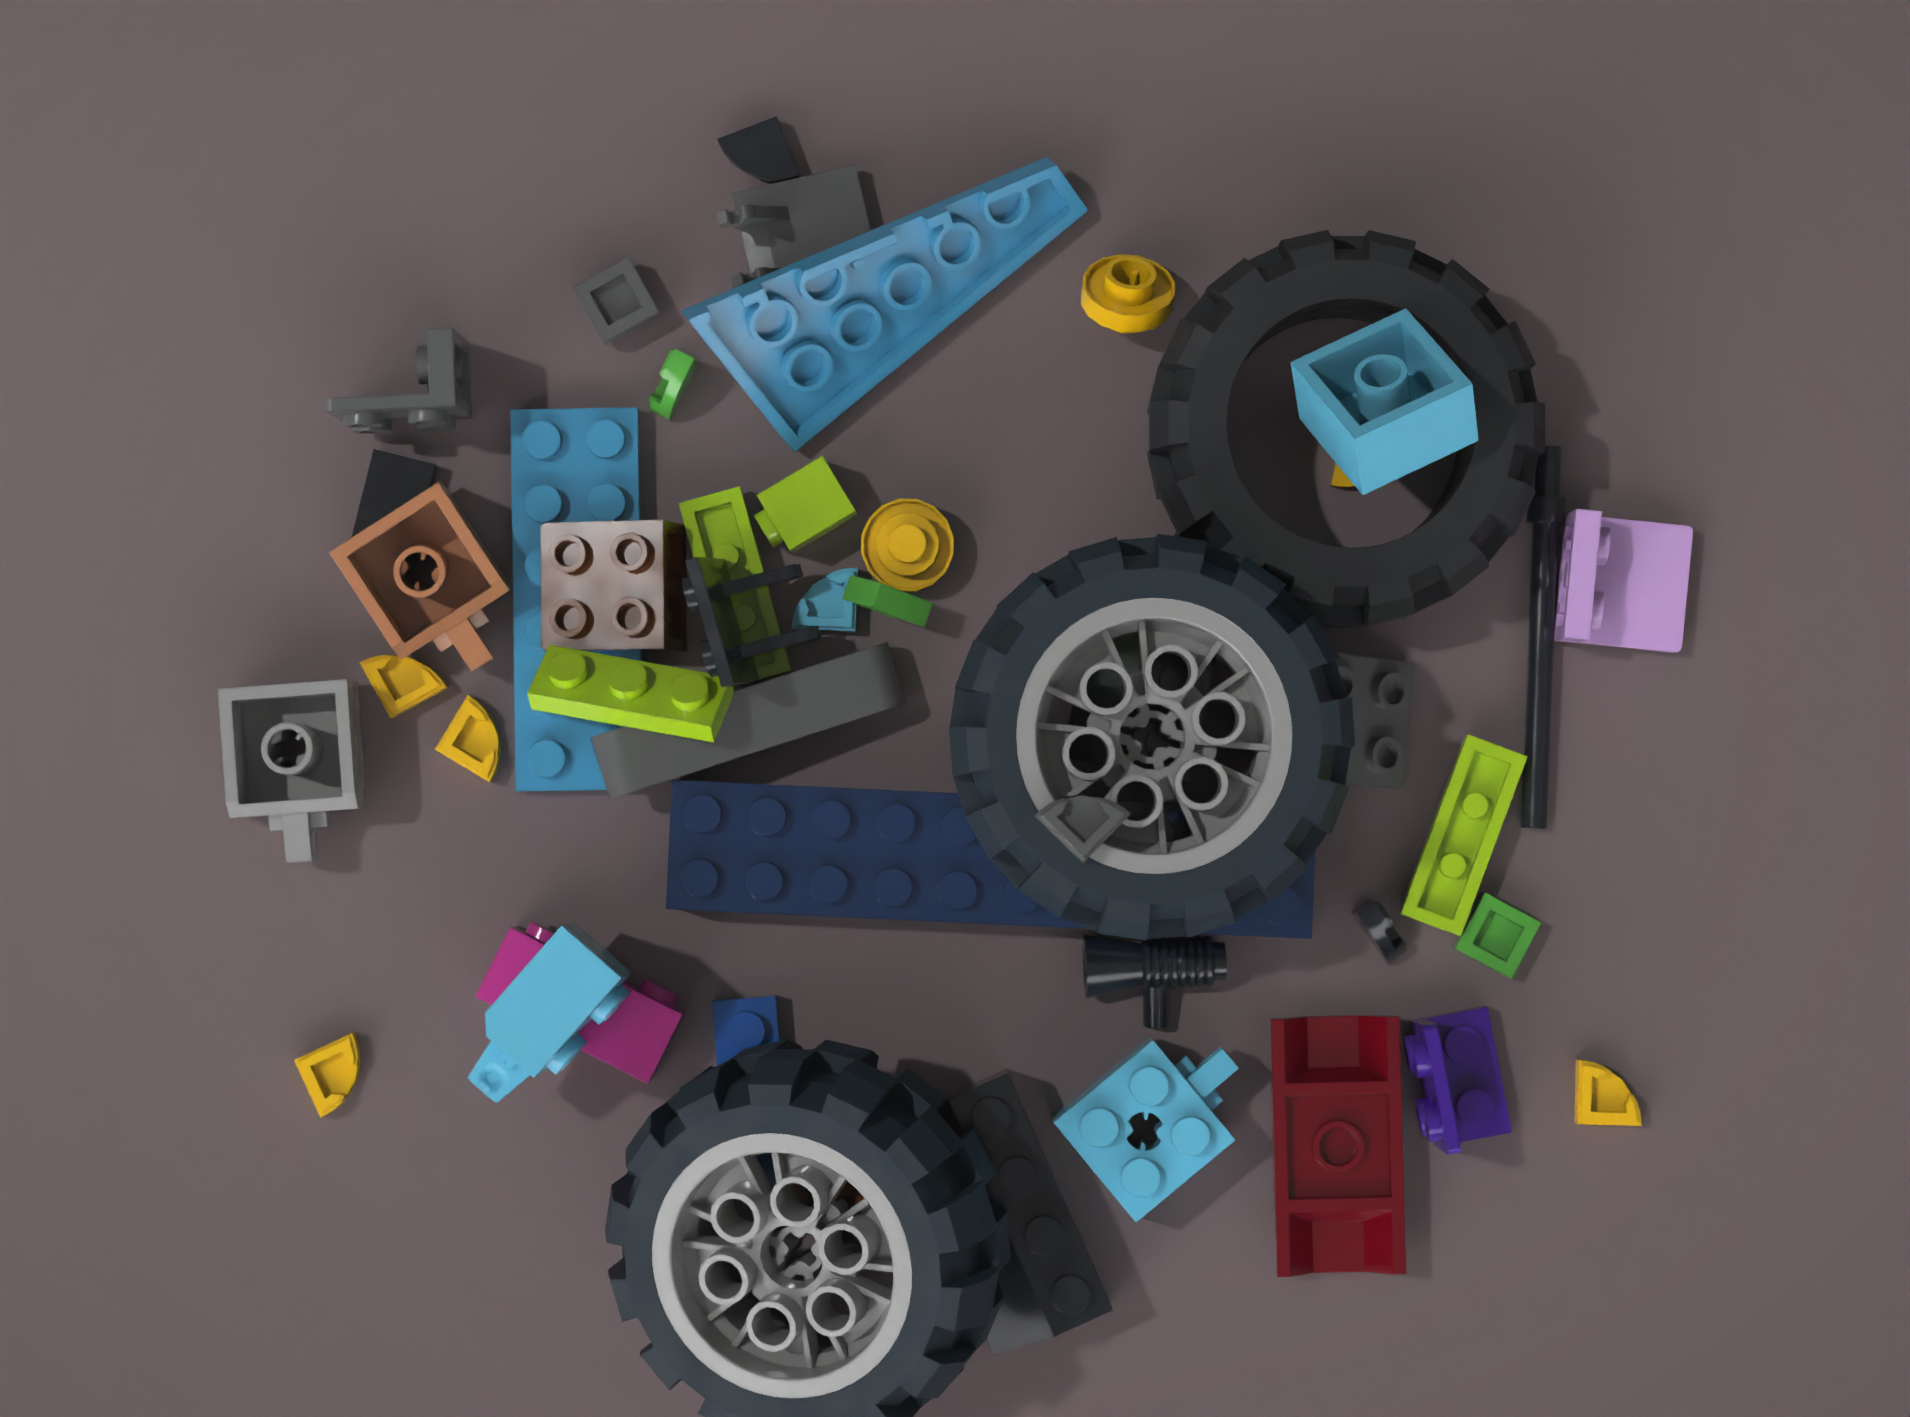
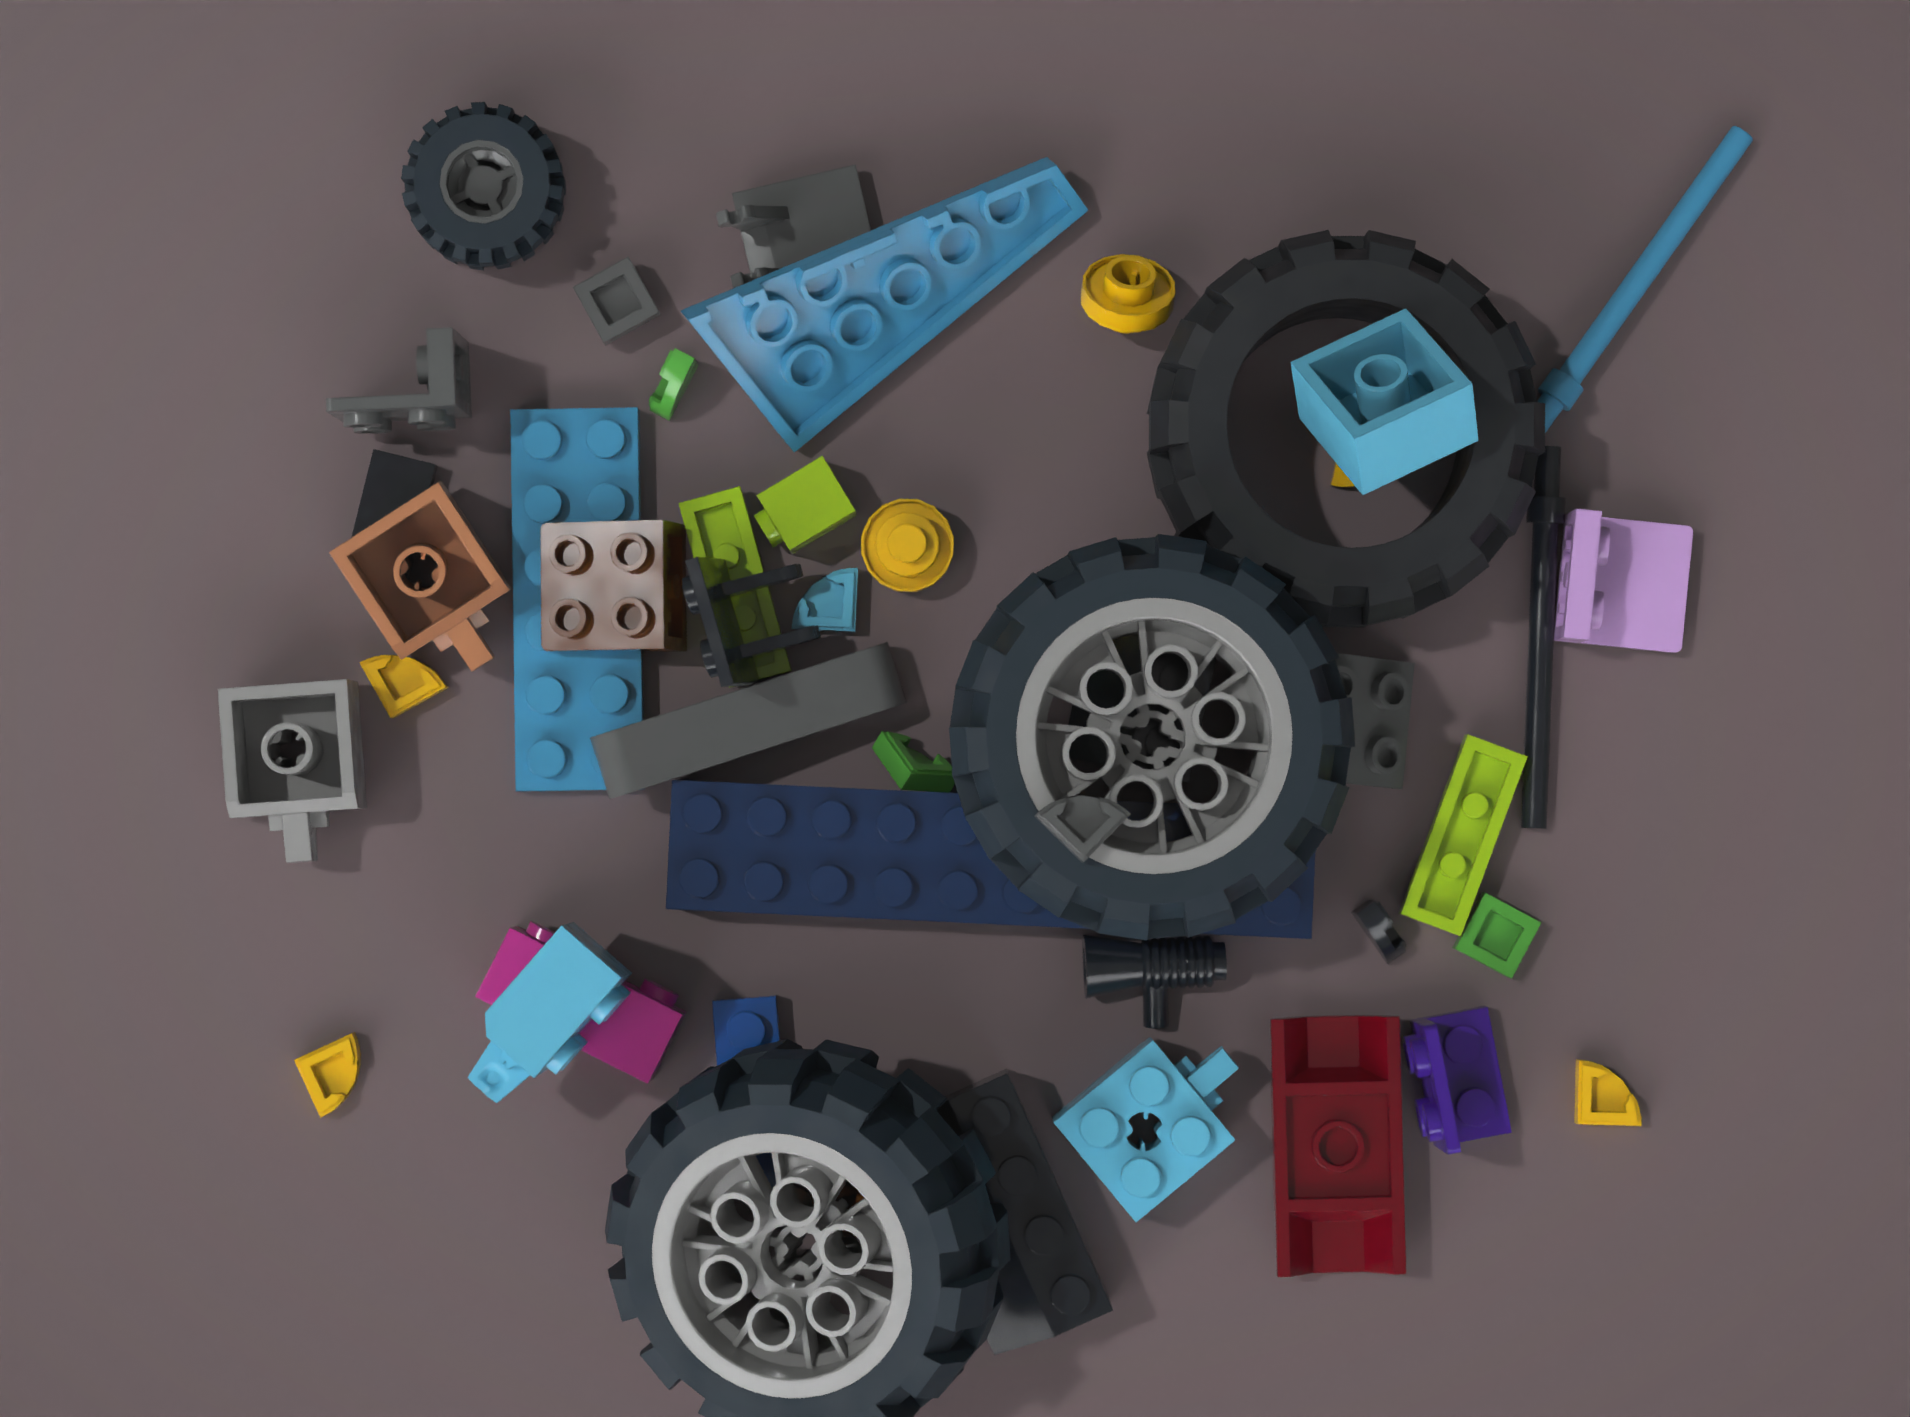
yellow tile [435,695,501,782] -> none
lime plate [527,645,734,743] -> none
black tile [717,116,800,183] -> none
bright green tile [842,575,933,627] -> none
none -> black wheel [401,102,566,270]
none -> bright green tile [872,731,955,793]
none -> dark azure bar [1538,126,1753,433]

